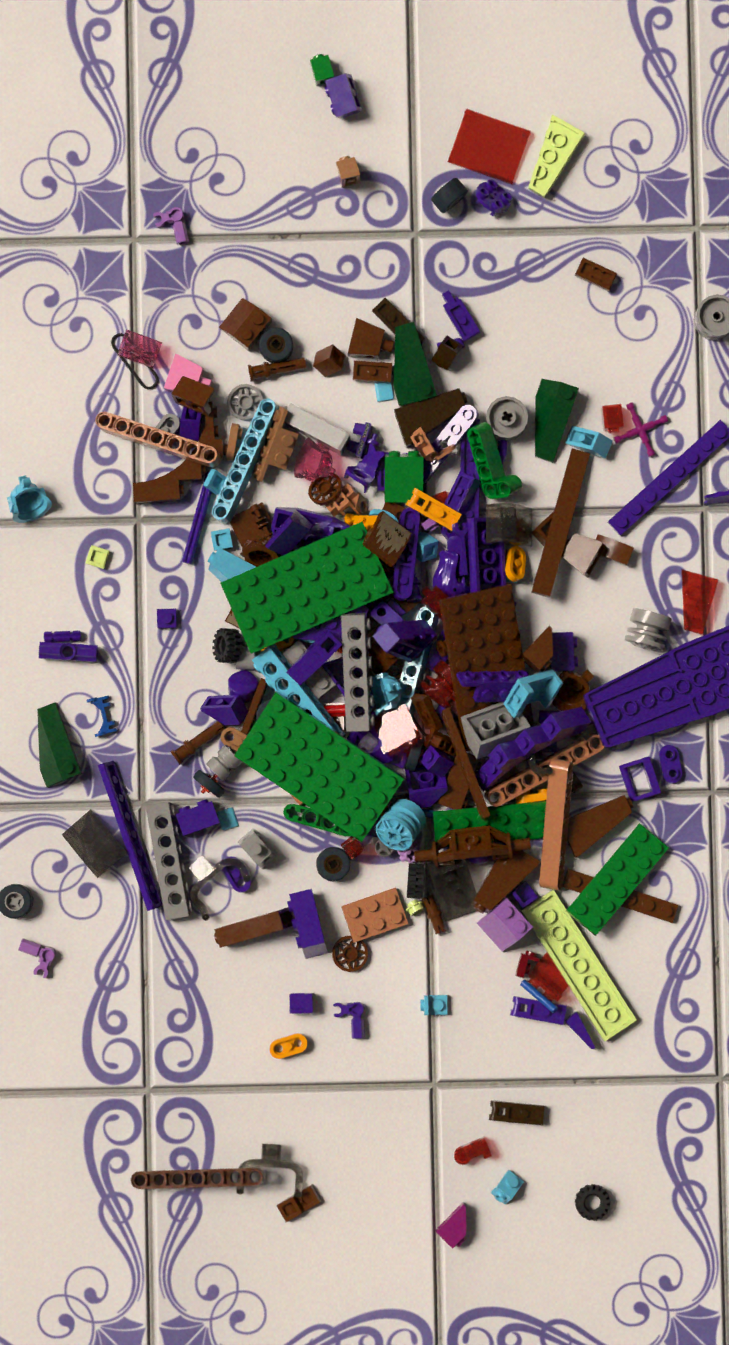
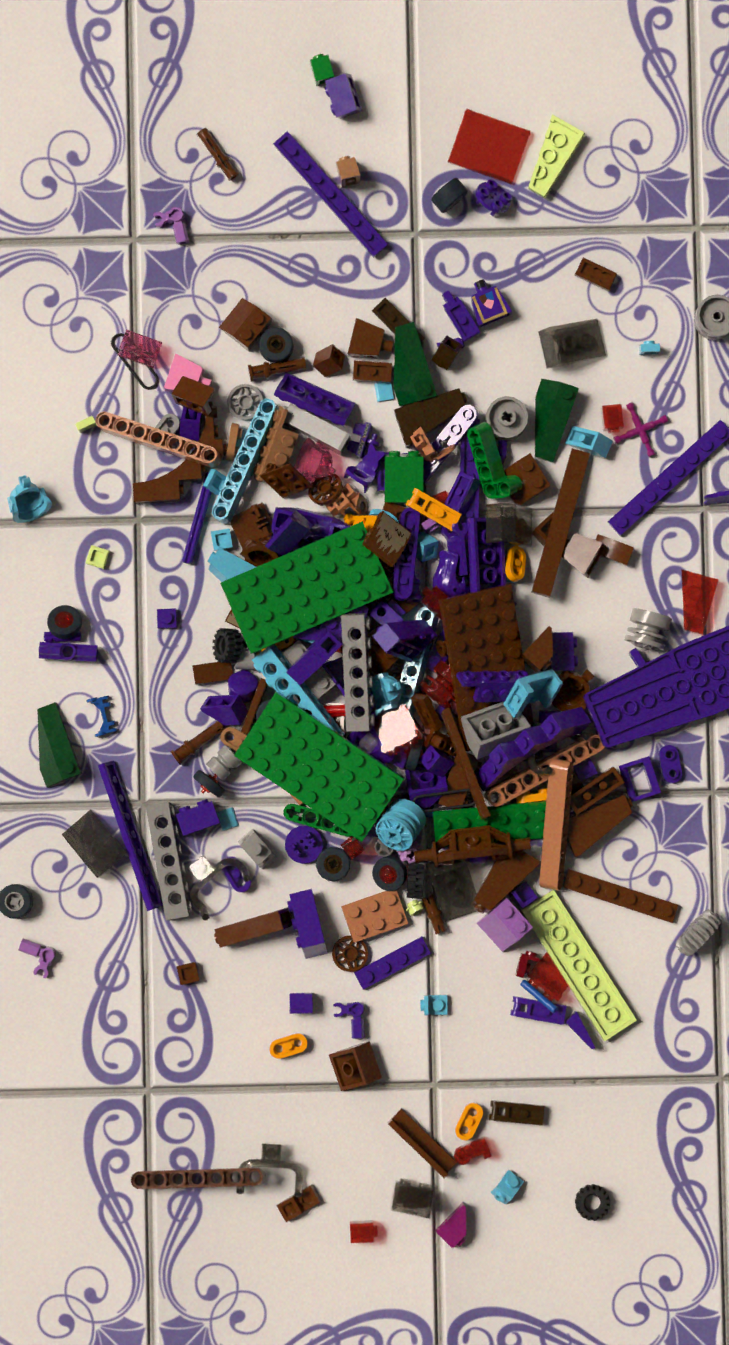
green plate [566,823,669,936] -> none
none -> black wheel [47,605,82,639]
none -> yellowish green tile [75,416,97,433]
none -> reddish brown plate [176,962,200,985]
none -> reddish brown slope [192,662,233,685]
none -> reddish brown pin [197,128,239,181]
none -> reddish brown hinge [260,463,313,498]
none -> dark purple plate [273,131,388,258]
none -> dark purple plate [274,373,356,426]
none -> dark purple plate [285,826,323,864]
none -> reddish brown slope [329,1041,382,1091]
none -> clear red brick [350,1220,378,1243]
none -> dark purple plate [354,936,431,990]
none -> black wheel [372,856,407,891]
none -> reddish brown fence [388,1109,457,1178]
none -> clear smoke slope [391,1178,434,1219]
none -> black piece [412,788,475,813]
none -> light orange plate [455,1103,483,1140]
none -> dark purple torso [471,279,512,328]
none -> reddish brown slope [504,453,551,508]
none -> clear smoke slope [538,319,606,369]
none -> reddish brown brick [570,766,625,815]
none -> dark purple plate [573,757,598,782]
none -> dark purple tile [628,648,646,667]
none -> medium azure plate [639,341,660,355]
none -> light grey gear [675,909,721,956]

